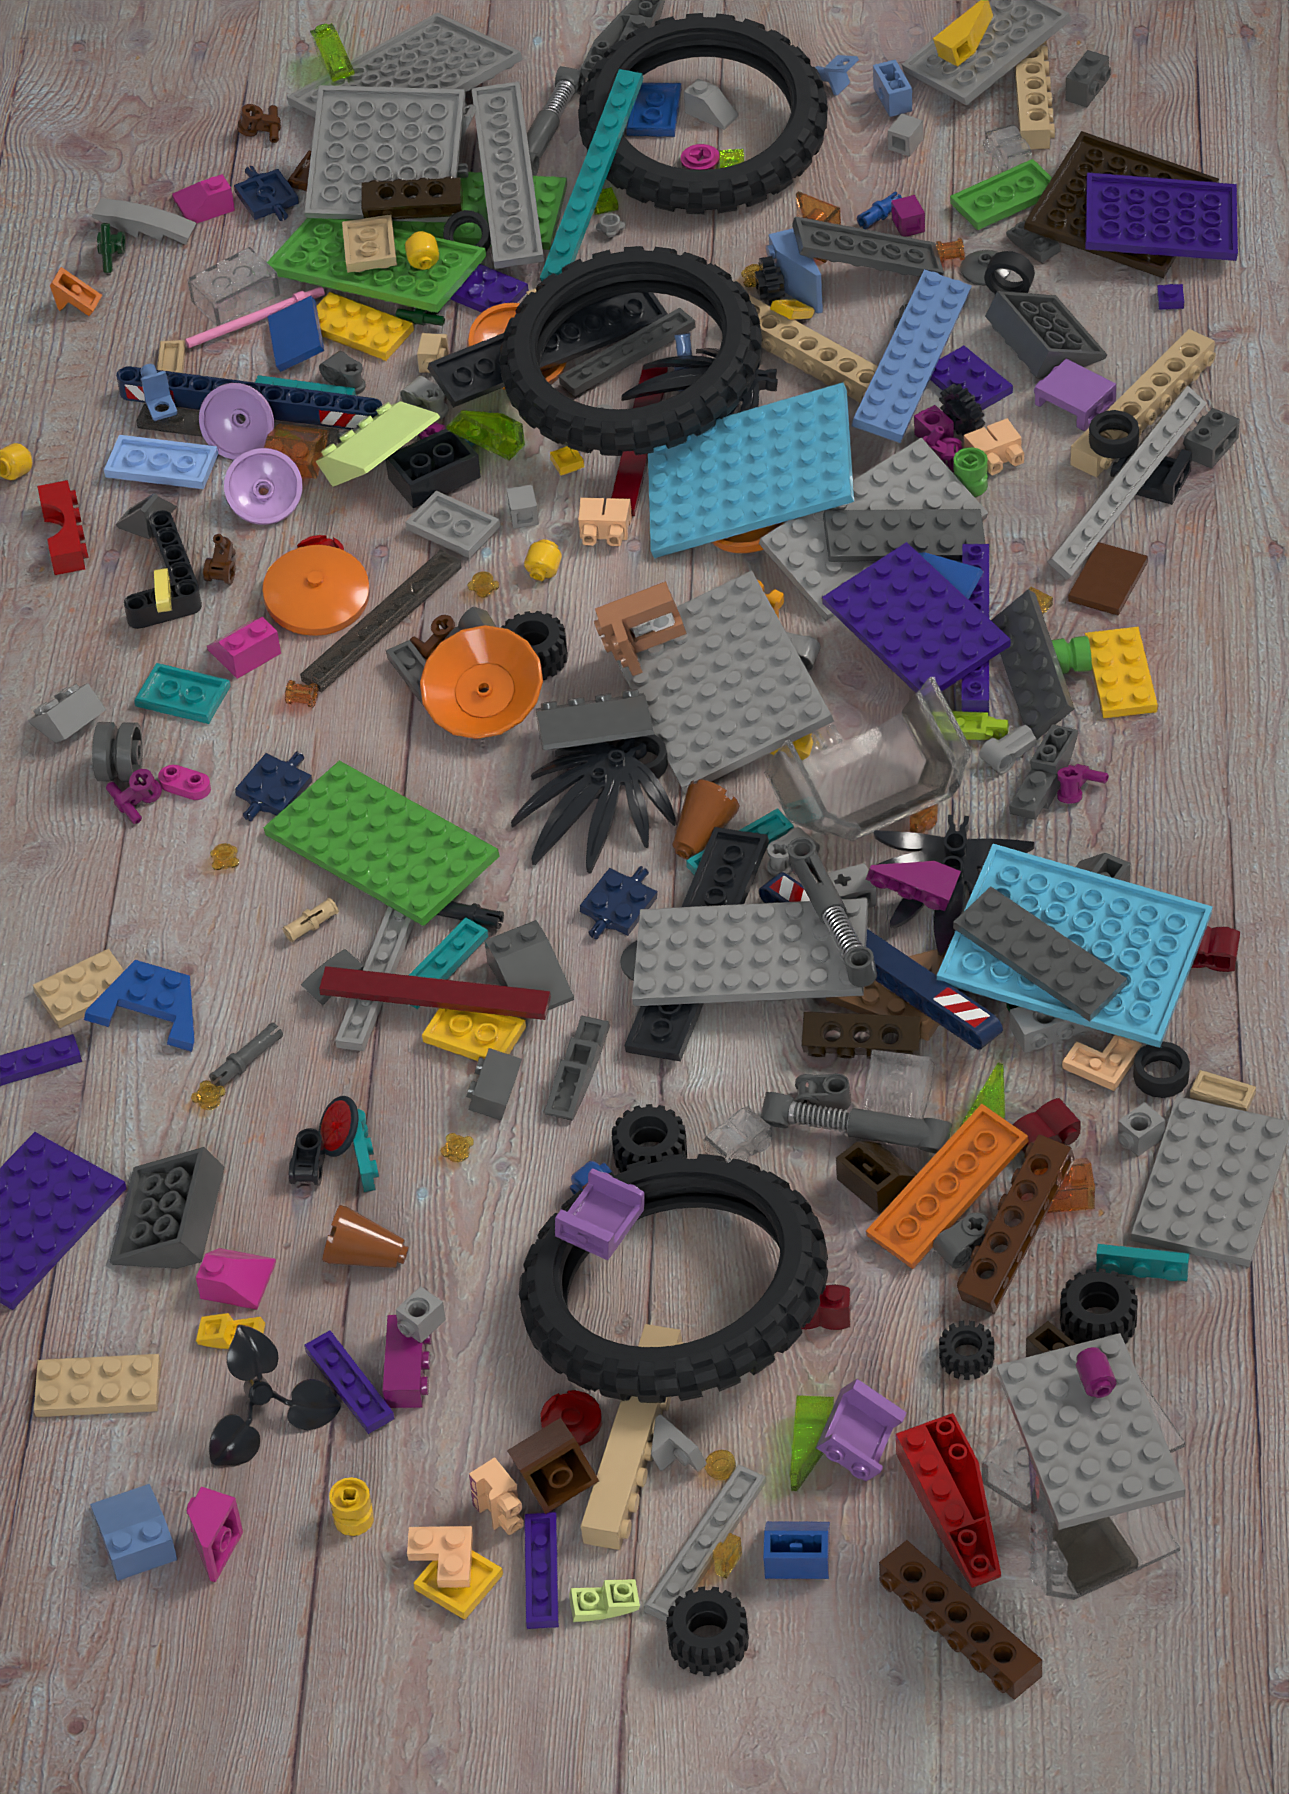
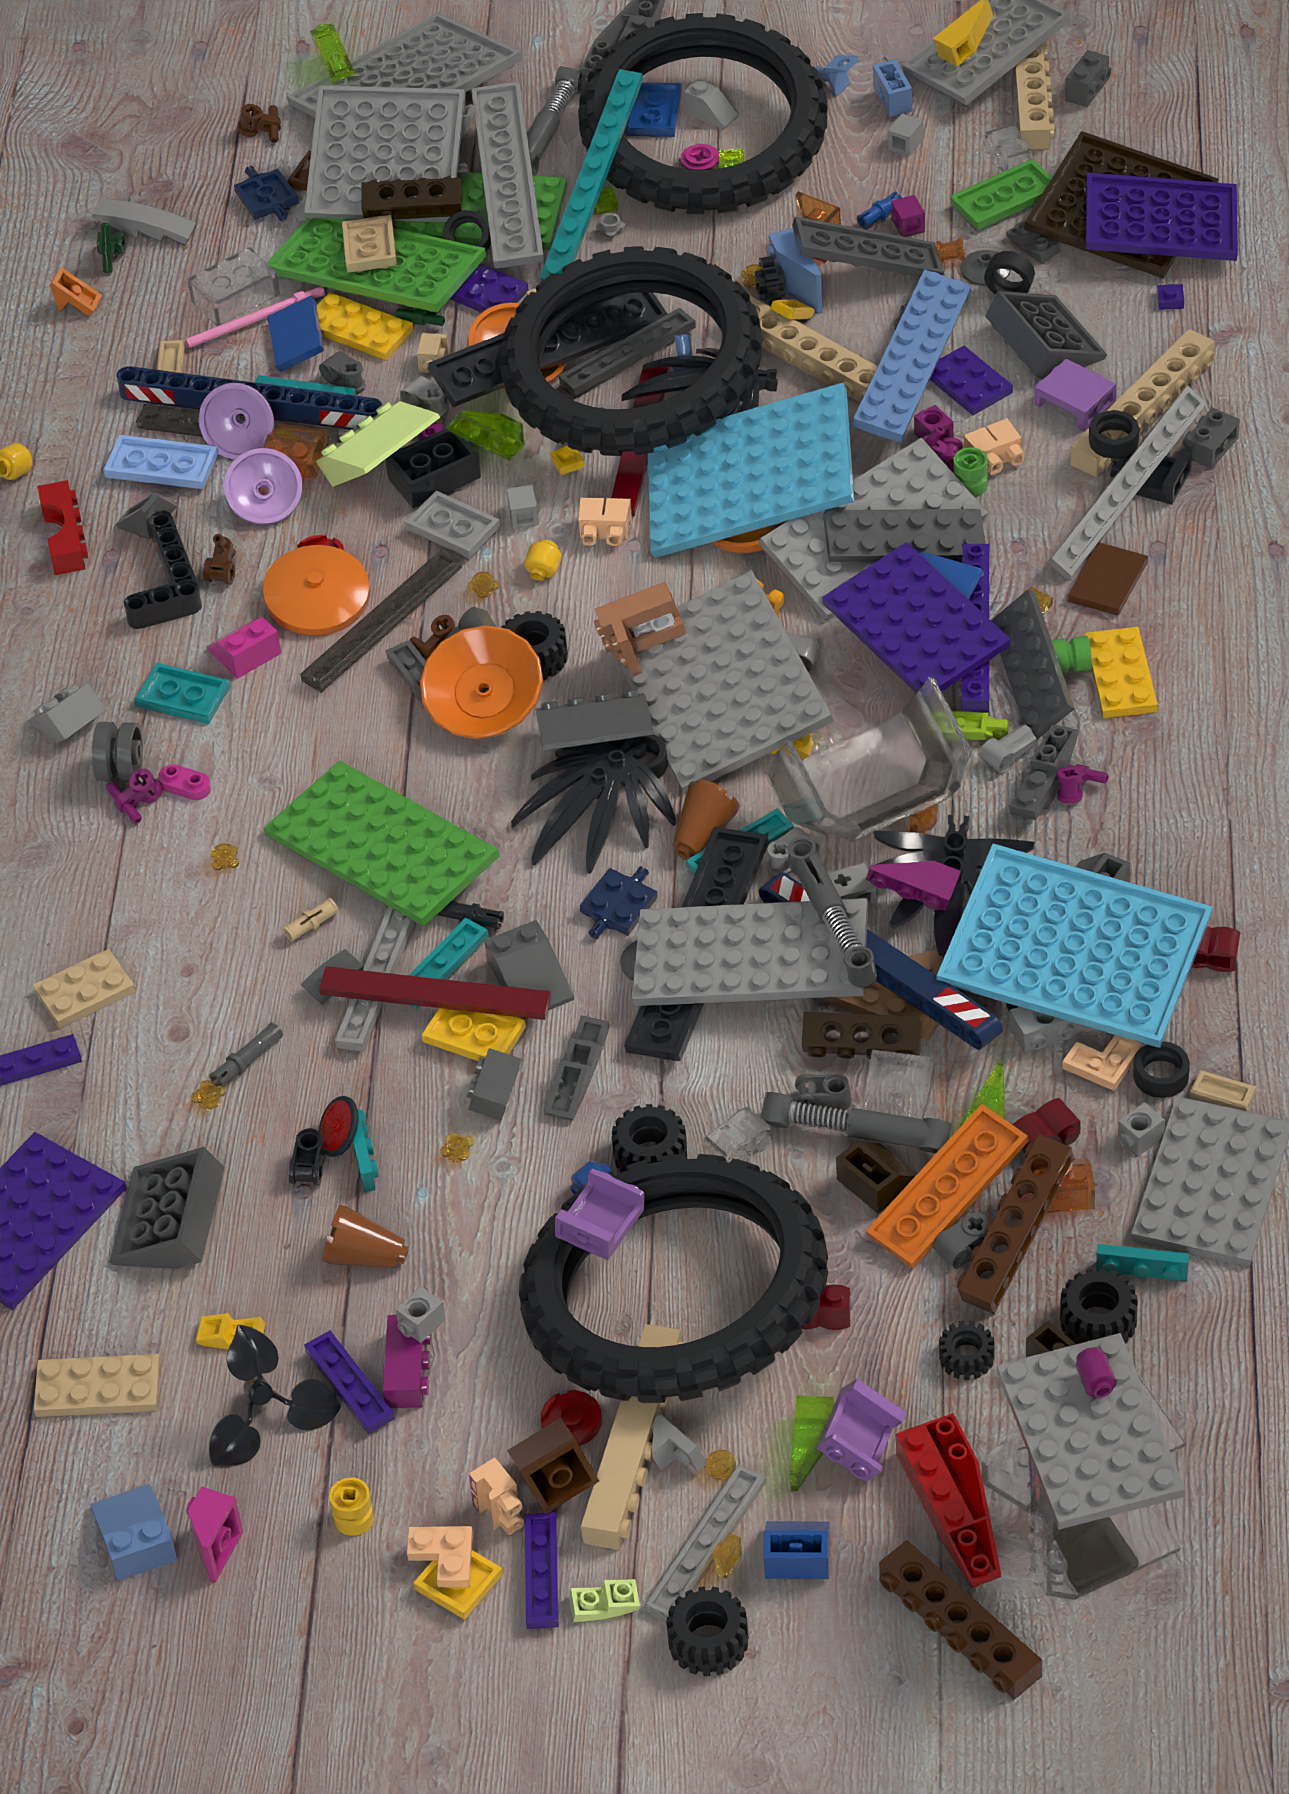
blue wing [84,960,194,1052] -> none
medium blue bracket [140,364,177,421] -> none
light yellow beam [154,568,172,612] -> none
dark pink slope [172,174,235,224] -> none
dark pink slope [196,1248,276,1310] -> none
dark blue plate [235,751,312,822] -> none
clear orange bush [285,680,318,708] -> none
yellow head [405,231,440,270] -> none
black gear [939,383,985,438] -> none
dark grey plate [953,886,1127,1022] -> none

